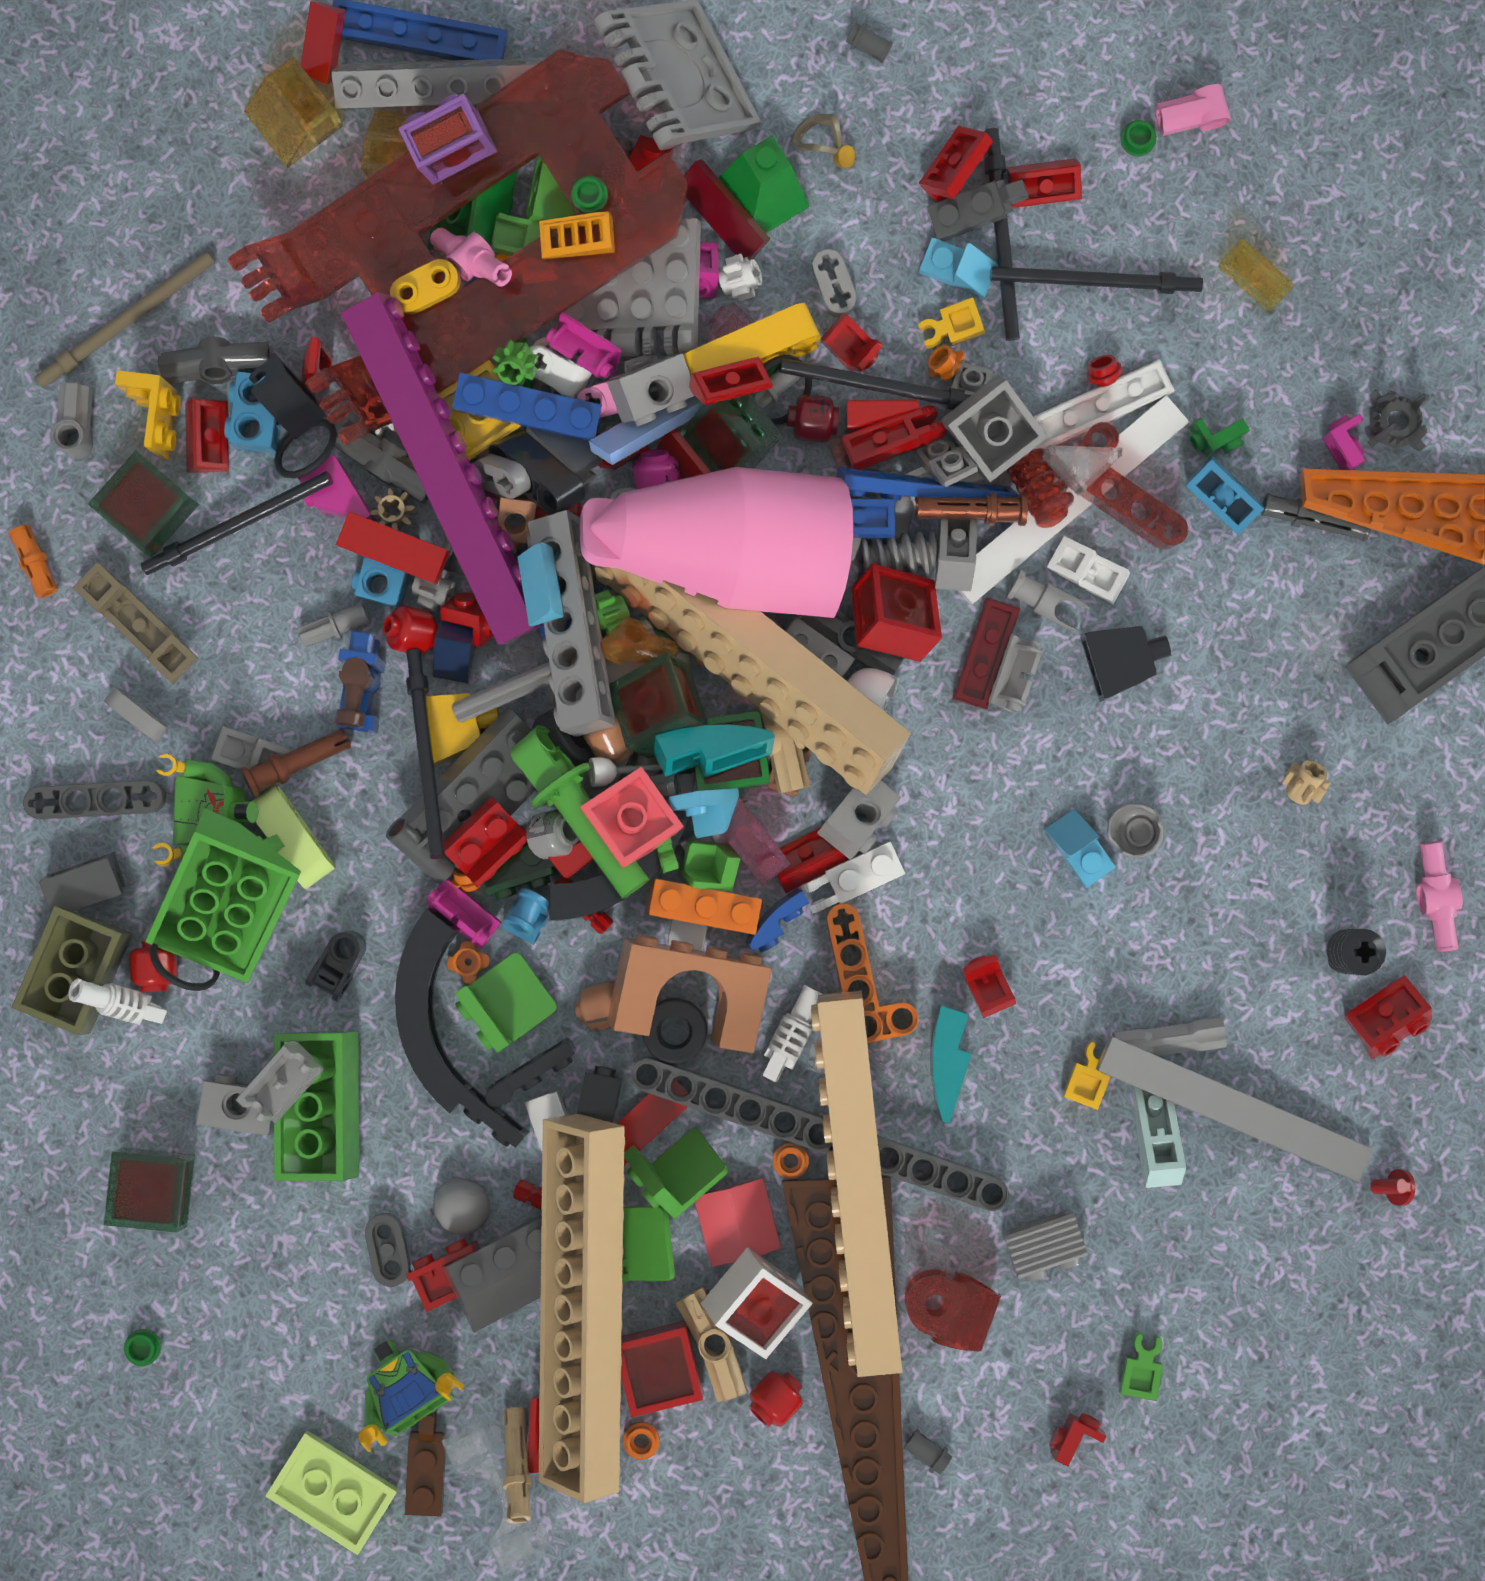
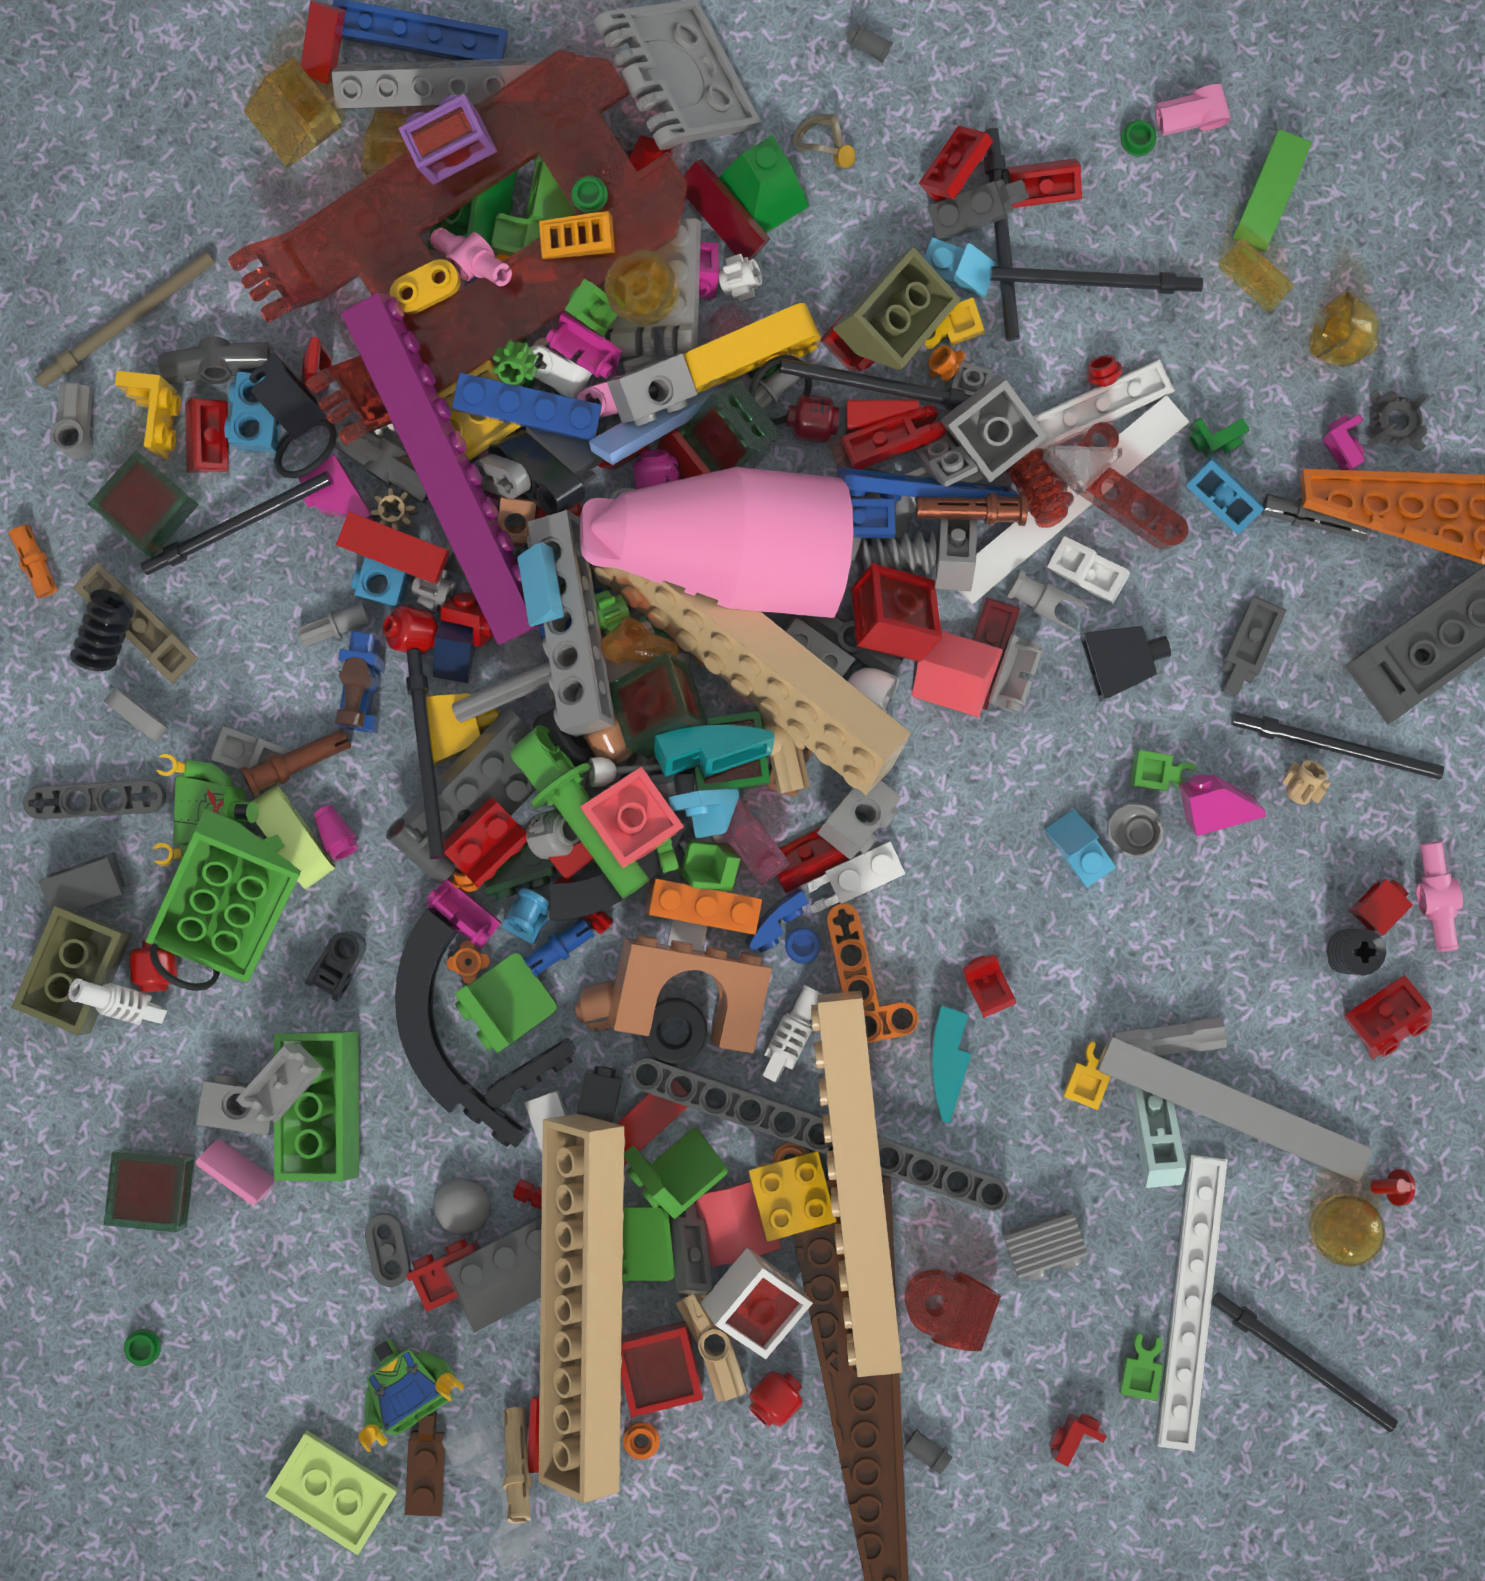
red slope [689,356,773,405] -> none
light grey beam [812,249,856,317] -> none
none -> black piece [70,589,134,671]
none -> bright pink slope [195,1139,275,1205]
none -> dark pink cone [313,805,358,861]
none -> blue pin [523,917,595,977]
none -> bright green plate [564,278,622,337]
none -> clear yellow cylinder [604,249,680,326]
none -> dark grey hinge [668,1202,713,1295]
none -> yellow hinge [748,1151,836,1242]
none -> blue tile [785,928,821,964]
none -> olive slope [833,247,961,370]
none -> coral slope [912,631,1003,718]
none -> bright green plate [1129,750,1196,791]
none -> white tile [1156,1154,1228,1451]
none -> dark pink slope [1179,774,1266,836]
none -> black bar [1211,1292,1398,1432]
none -> dark grey hinge [1221,595,1286,697]
none -> black bar [1231,712,1444,780]
none -> bright green slope [1232,129,1312,252]
none -> clear yellow cylinder [1309,292,1379,367]
none -> clear yellow cylinder [1309,1193,1386,1267]
none -> red brick [1348,879,1413,936]

